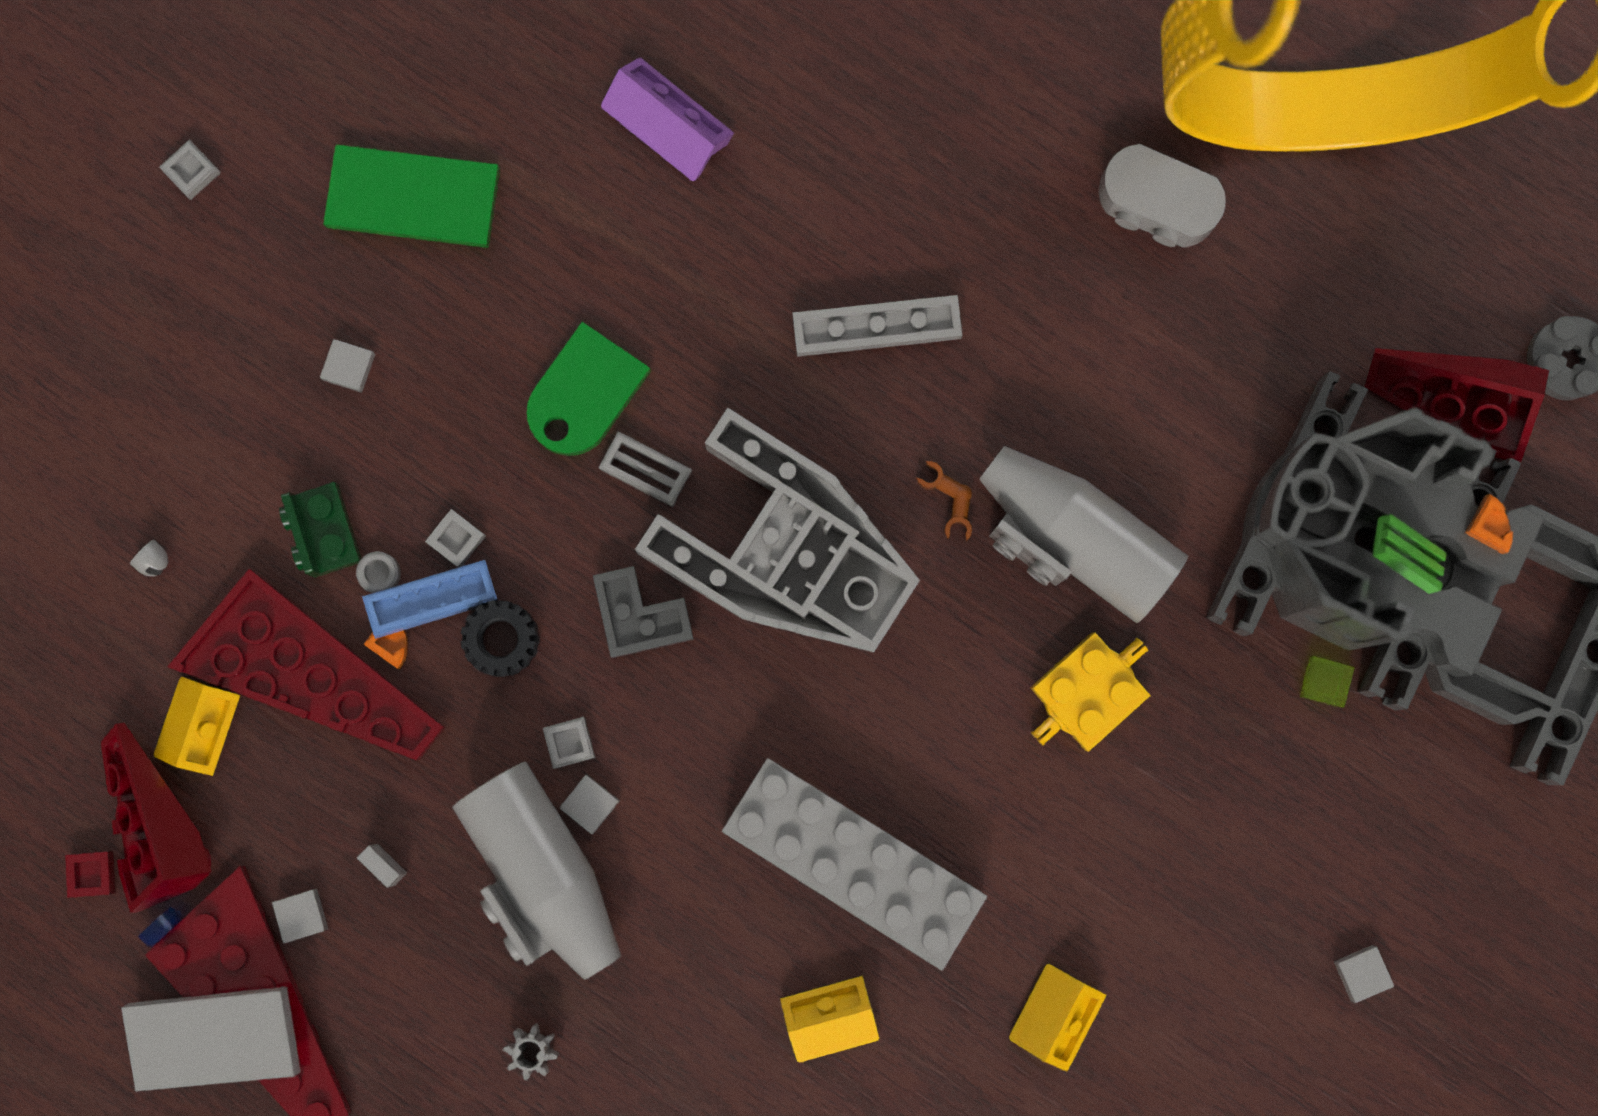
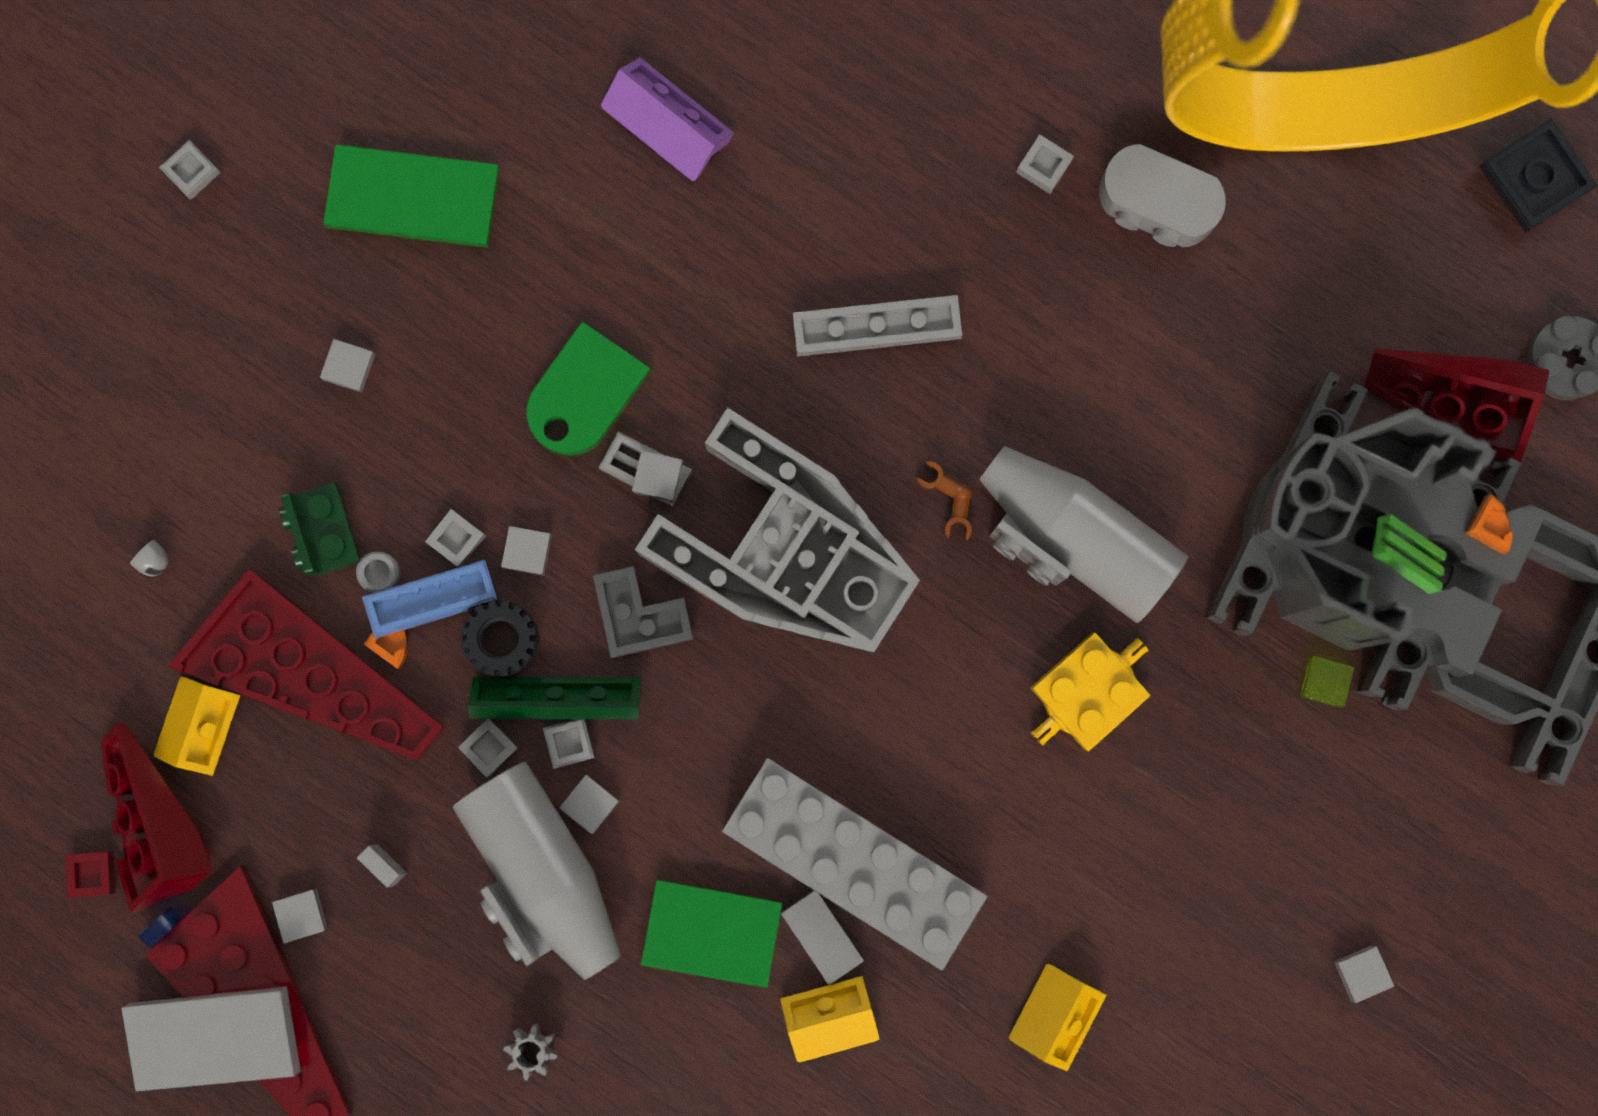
none -> light grey tile [458,719,520,778]
none -> dark green plate [468,677,642,719]
none -> light grey tile [501,526,552,576]
none -> light grey tile [632,450,683,502]
none -> green tile [641,879,782,988]
none -> light grey tile [781,890,864,985]
none -> light grey tile [1016,135,1074,194]
none -> black plate [1479,119,1598,233]

